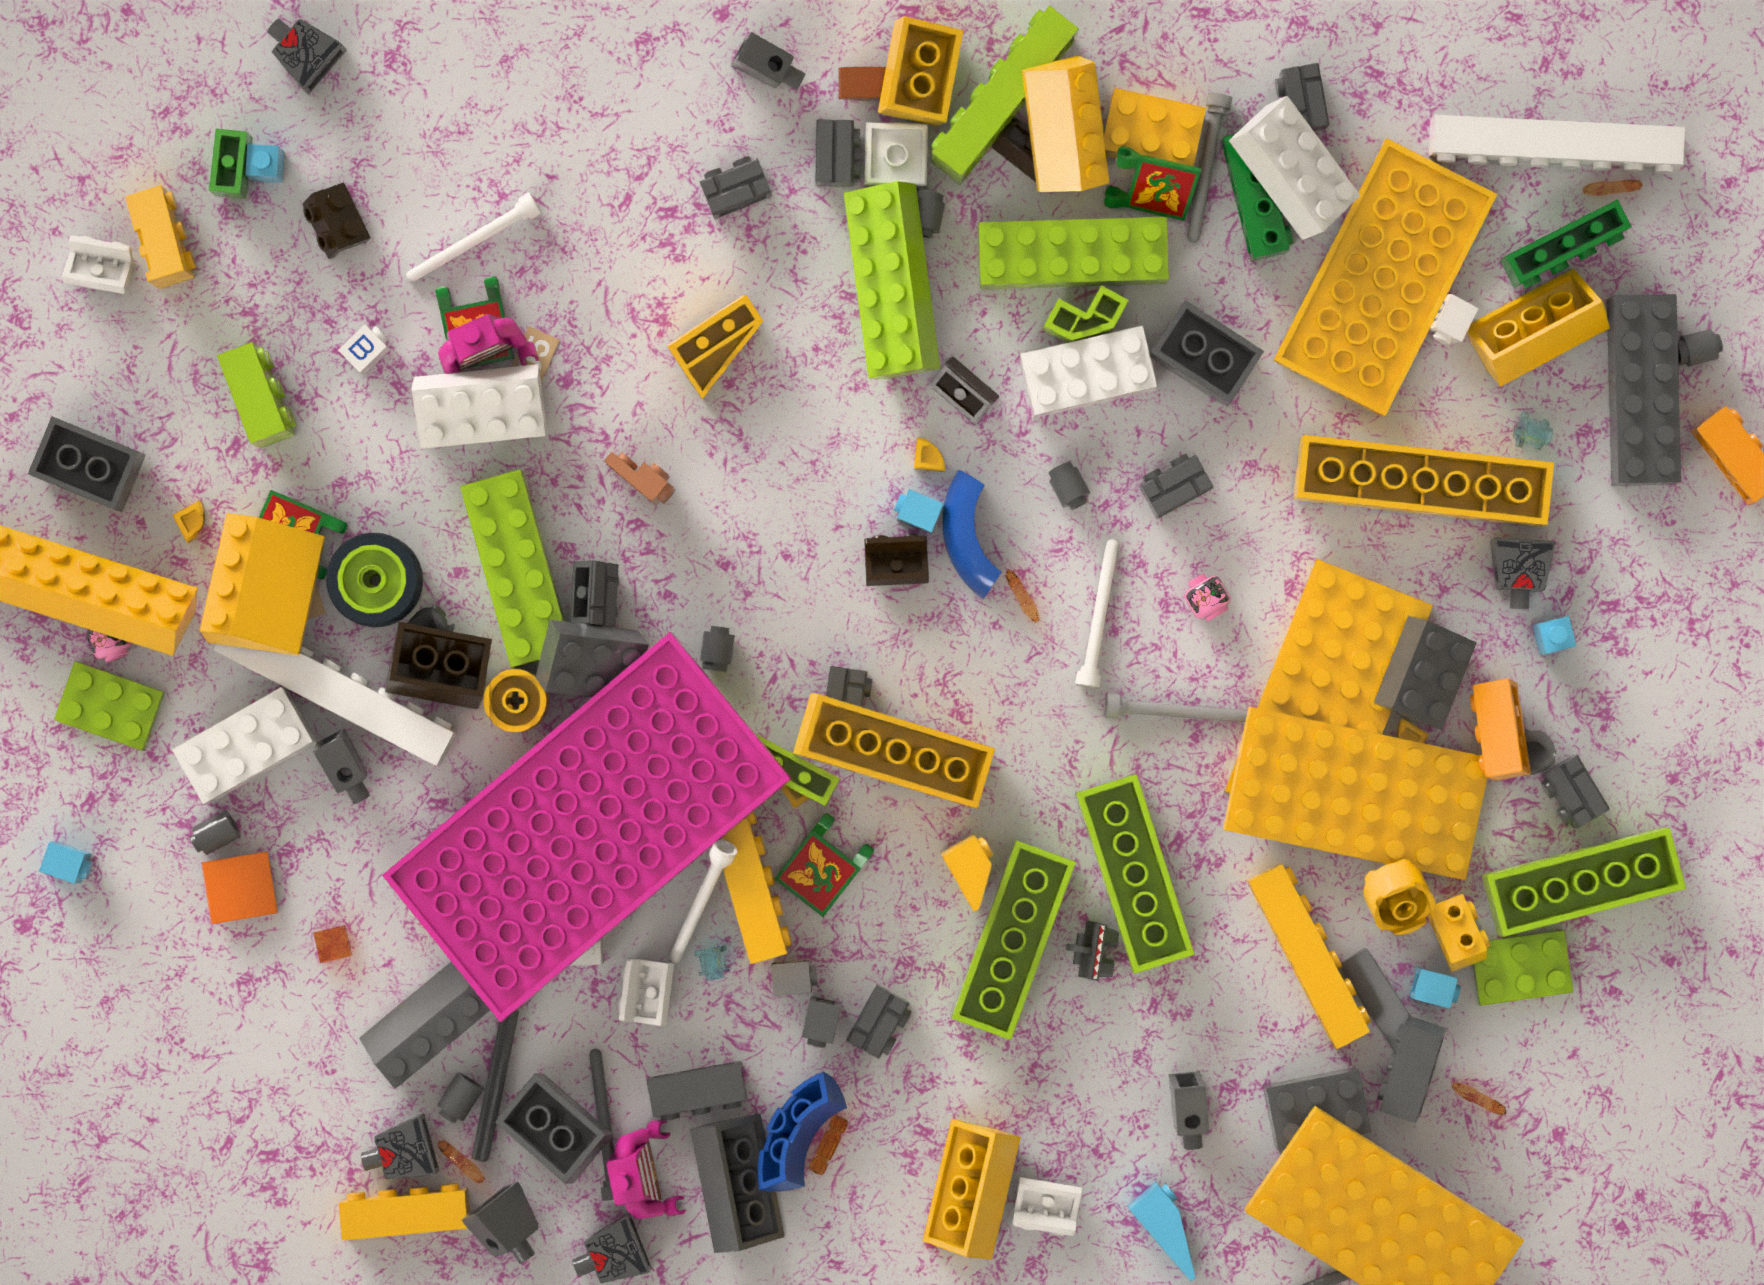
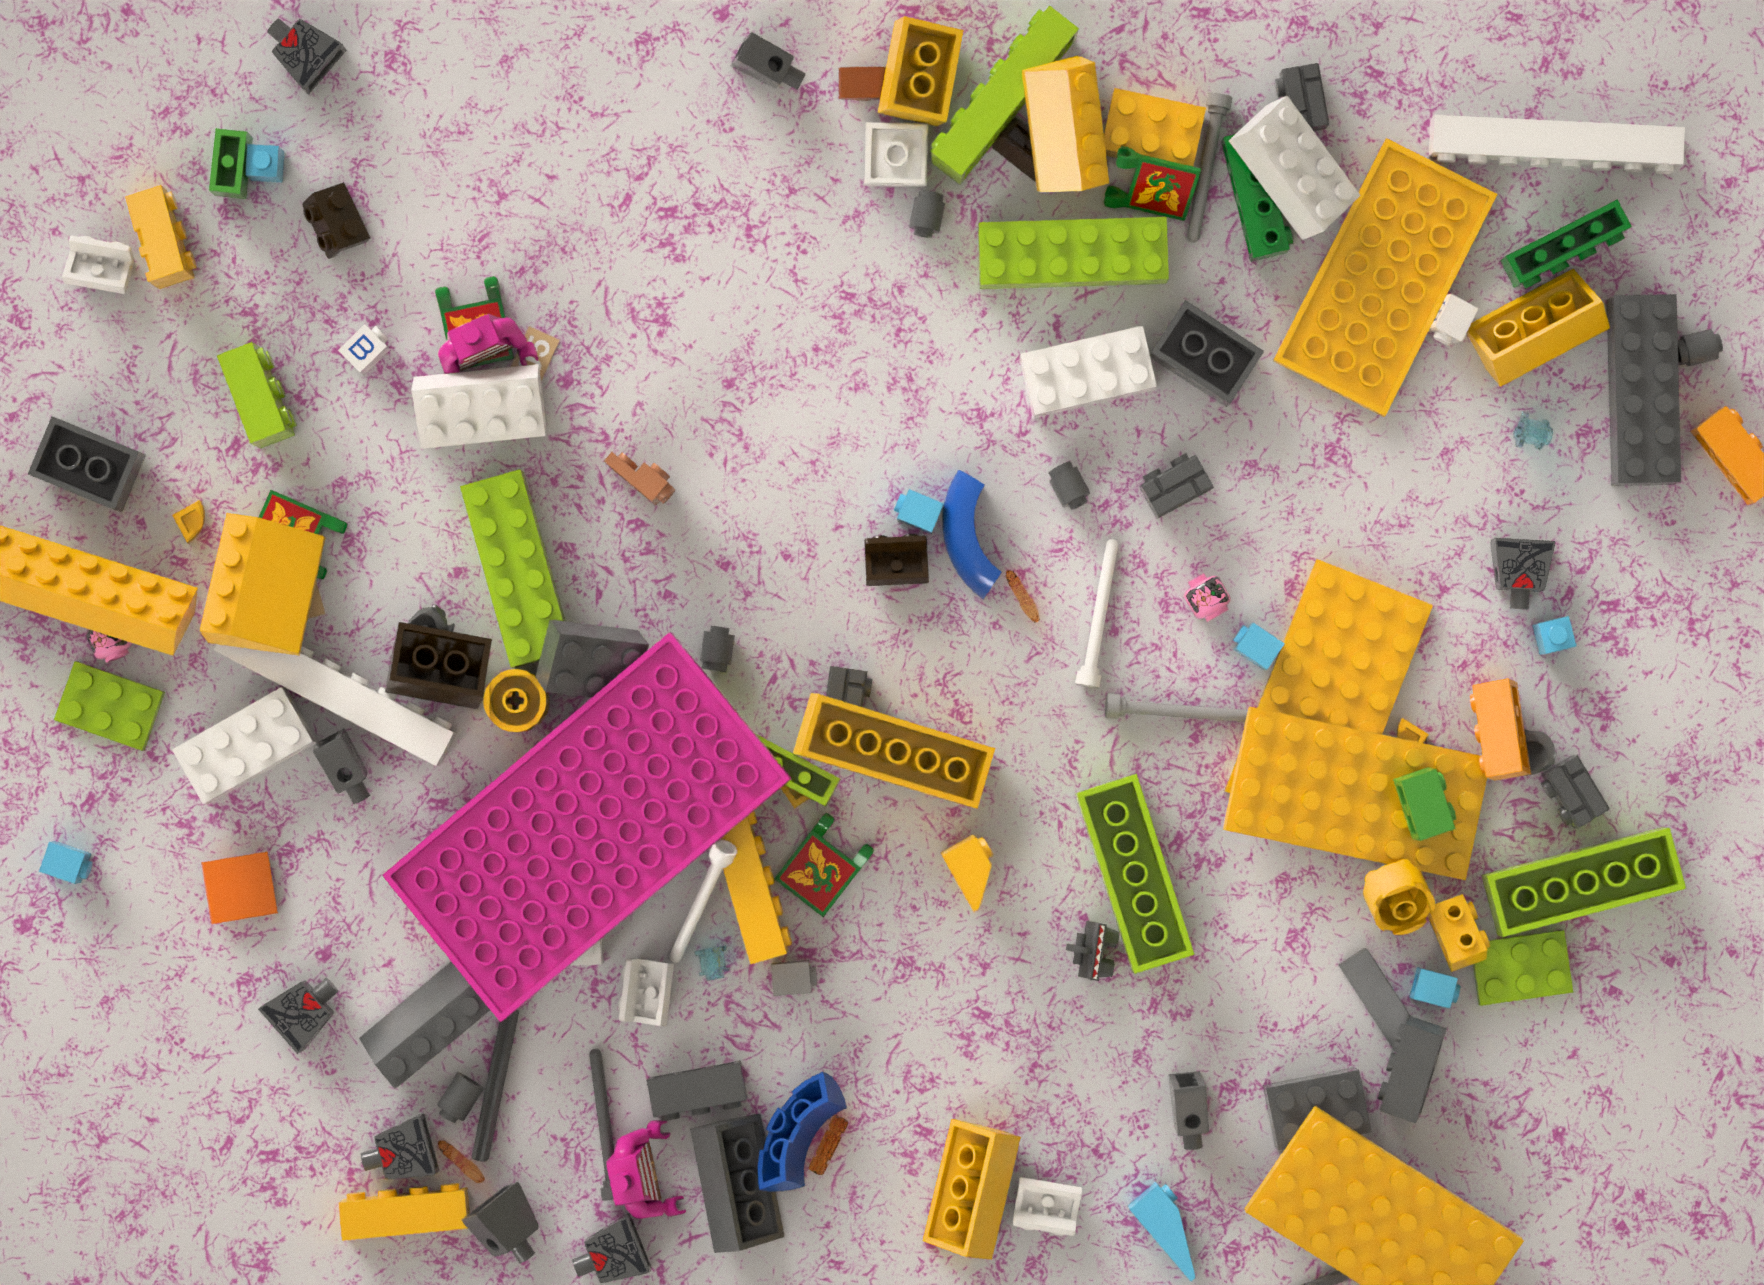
dark grey brick [190,810,241,855] -> none
clear orange tile [313,925,352,963] -> none
wheel [326,532,423,627] -> none
white piece [406,193,542,282] -> none
dark grey brick [495,1073,614,1184] -> none
dark grey brick [570,561,619,627] -> none
yellow wedge [667,294,763,399] -> none
dark grey brick [699,156,772,220] -> none
dark grey brick [802,996,841,1048] -> none
dark grey brick [815,119,860,187] -> none
lime brick [844,181,941,380] -> none
dark grey brick [846,984,912,1059] -> none
yellow tile [914,437,945,472] -> none
dark brown slope [928,357,999,425] -> none
lime brick [951,839,1076,1040] -> none
lime brick [1042,285,1129,343] -> none
yellow brick [1246,863,1371,1049] -> none
yellow brick [1293,435,1554,527] -> none
dark grey brick [1374,616,1477,730] -> none
clear orange piece [1451,1082,1507,1115] -> none
clear orange piece [1583,179,1643,196] -> none
none -> dark grey torso [258,978,338,1054]
none -> medium azure brick [1233,623,1285,670]
none -> bright green brick [1393,767,1456,841]

